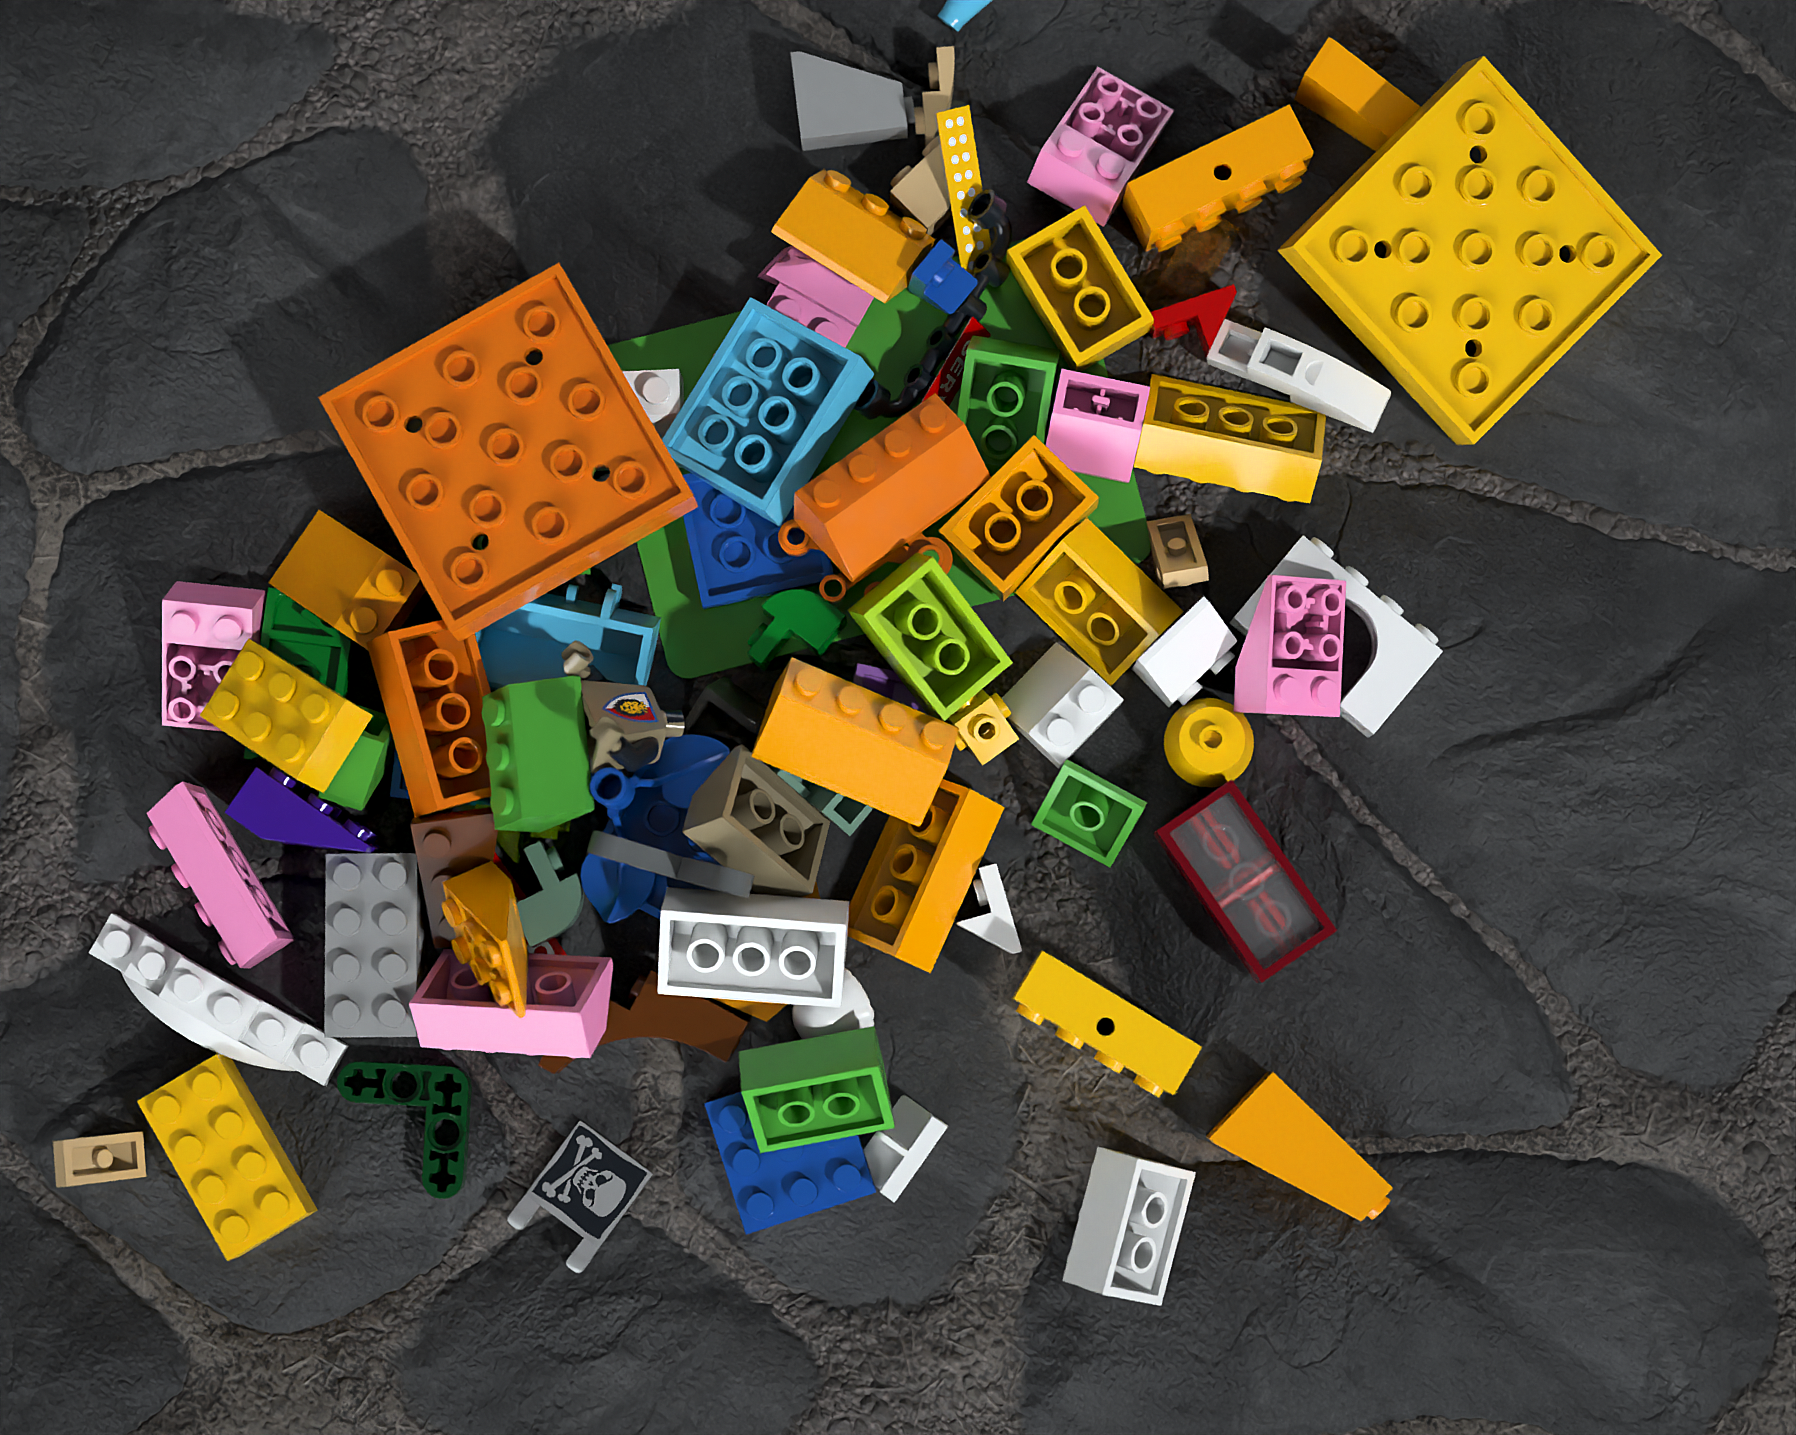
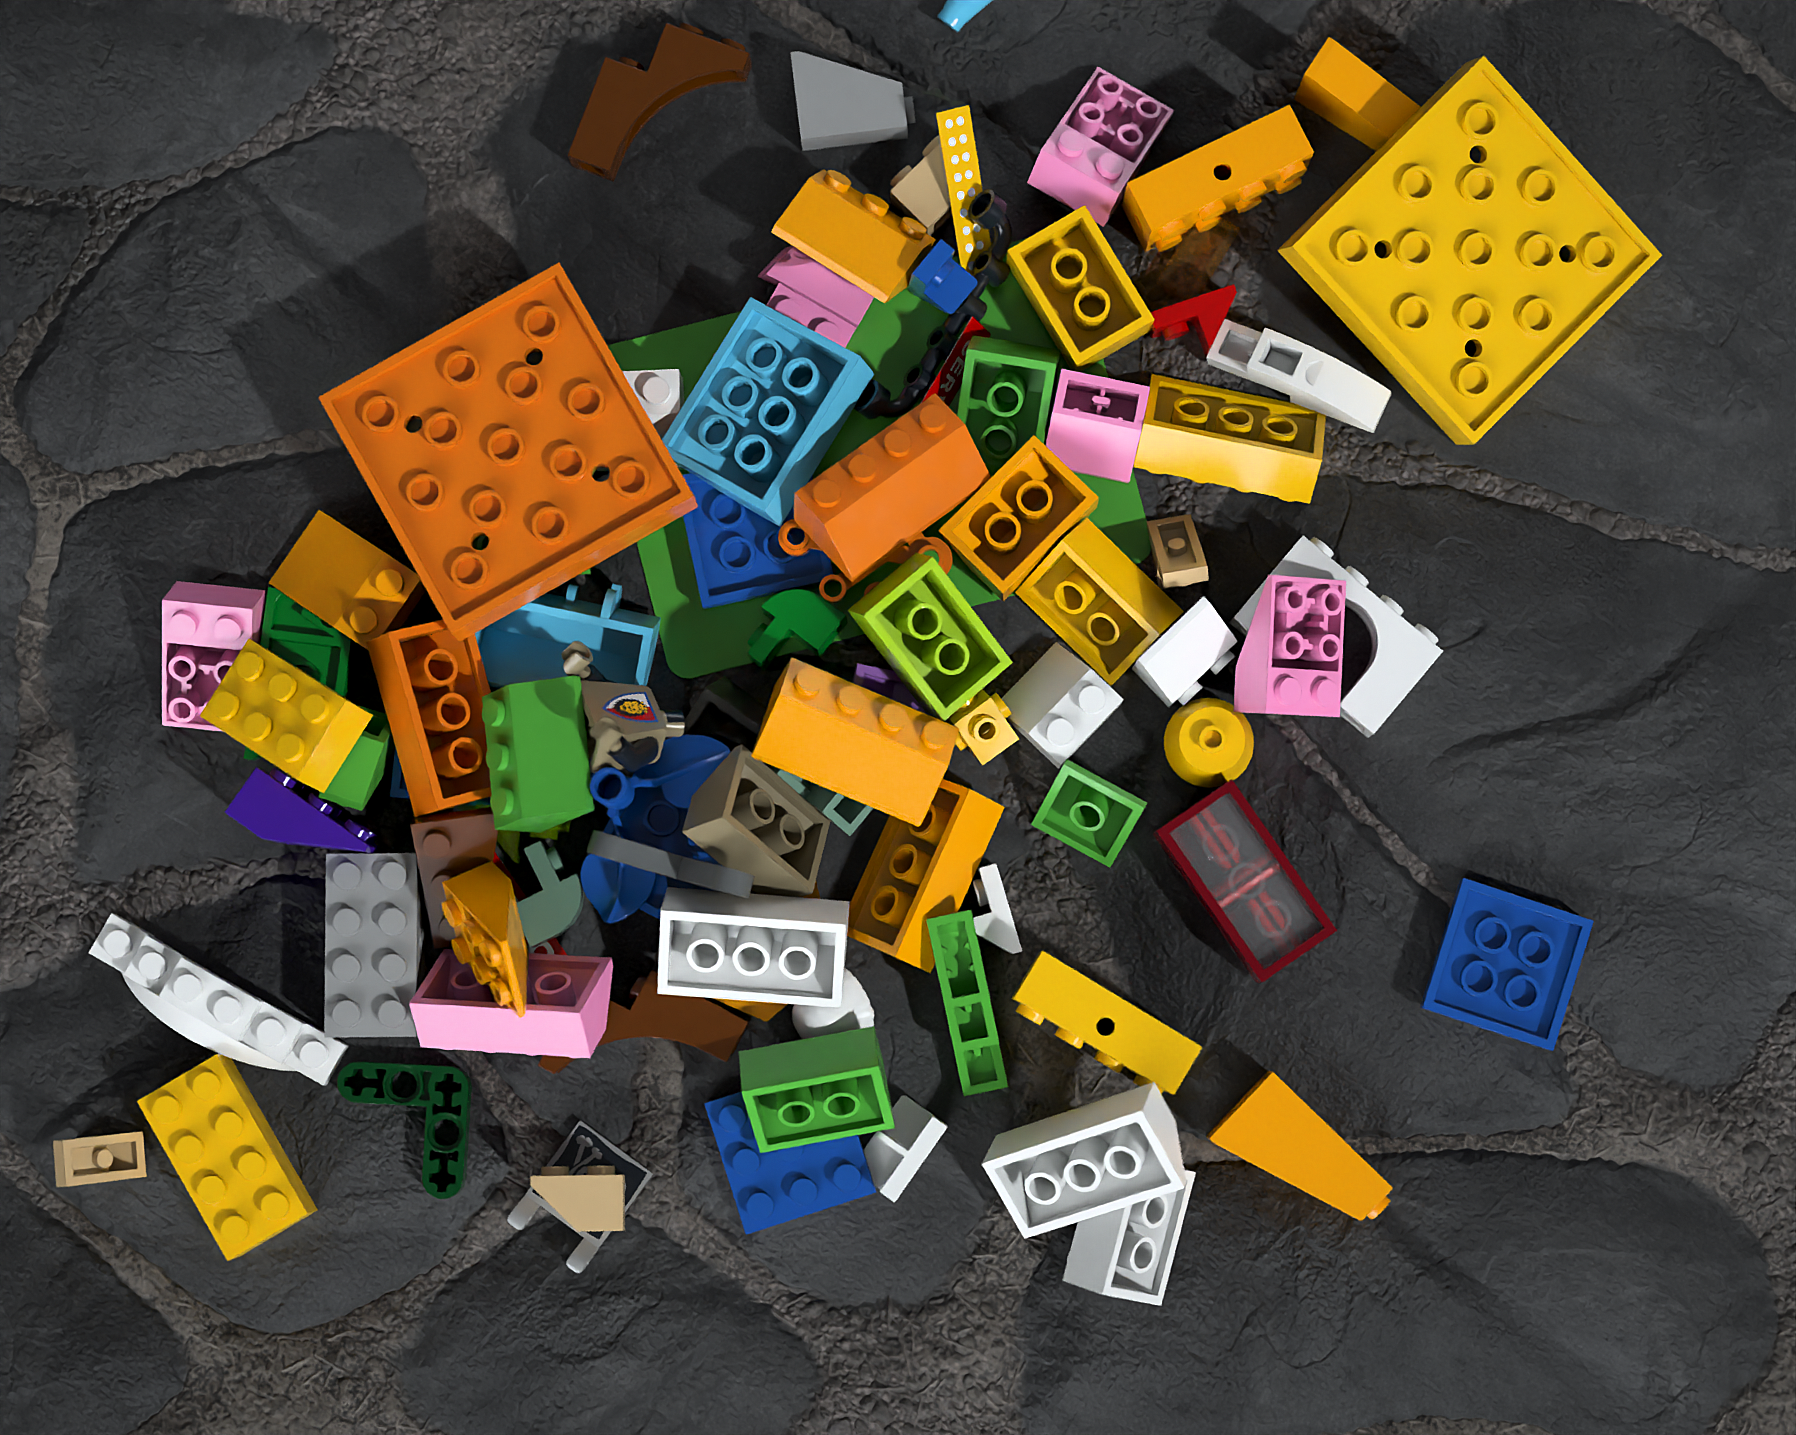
bright pink slope [146,781,296,969] -> none
tan slope [914,46,955,146] -> none
none -> tan slope [530,1166,625,1232]
none -> reddish brown arch [568,23,752,182]
none -> bright green slope [926,910,1008,1096]
none -> white slope [982,1082,1186,1238]
none -> blue plate [1420,878,1594,1051]

